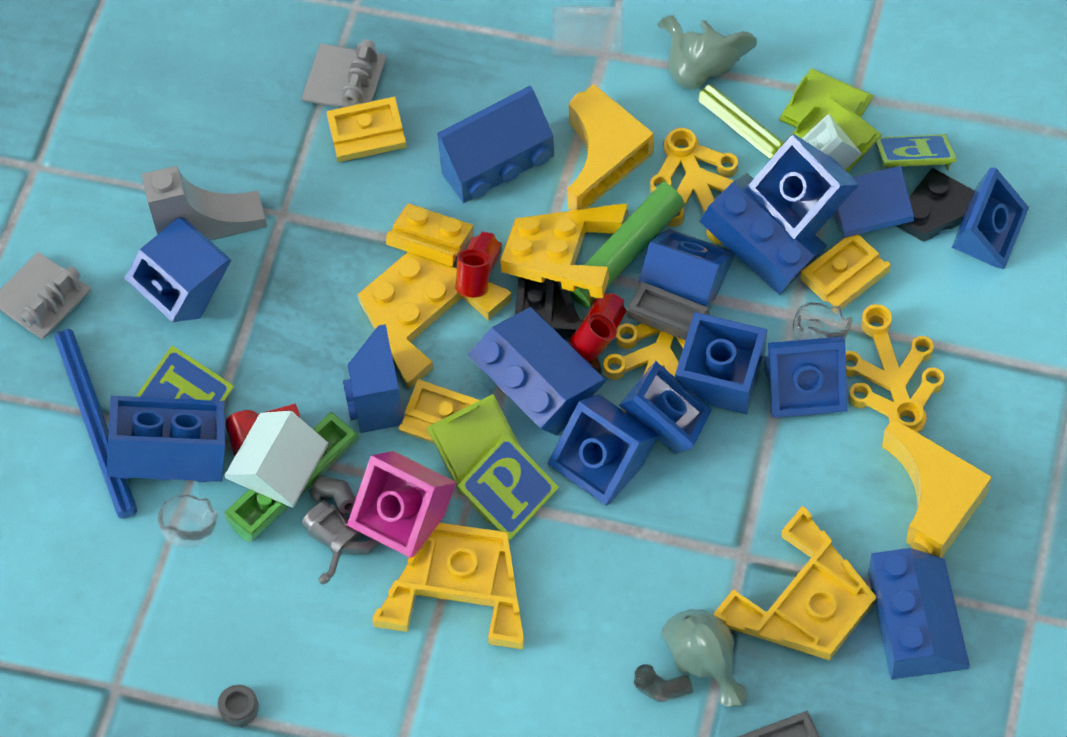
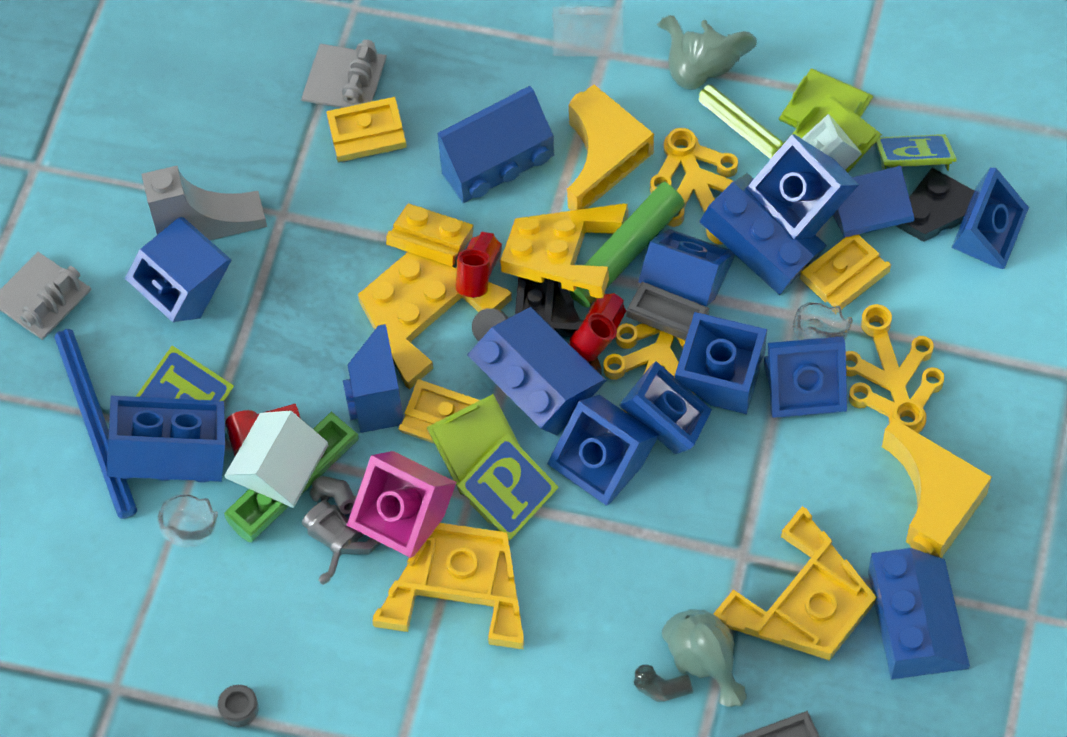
none -> dark grey tile [472,308,508,341]

